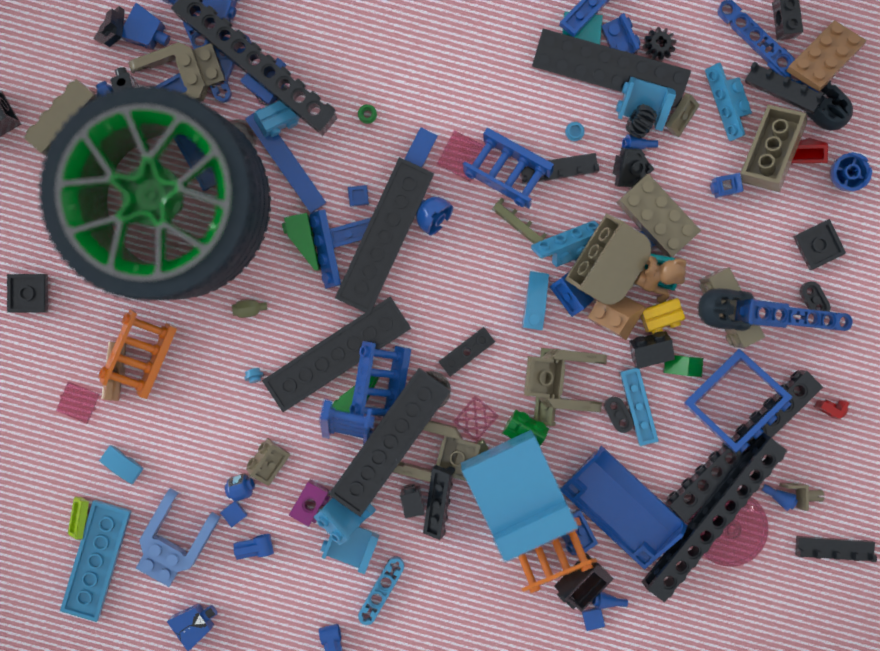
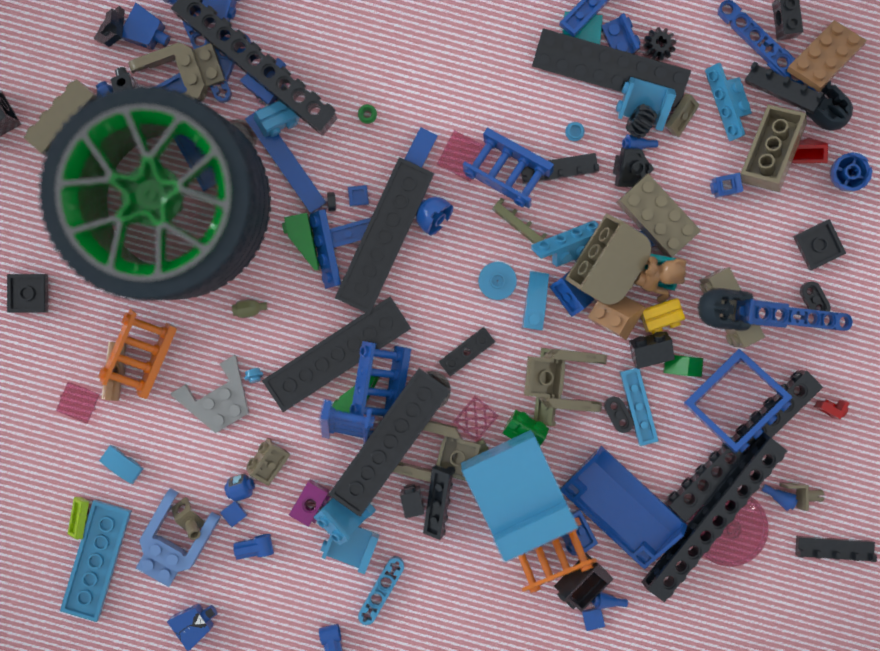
none -> light grey wing [170,355,250,433]
none -> dark tan bracket [171,497,205,540]
none -> black tile [327,192,336,212]
none -> dark azure piece [478,262,517,300]

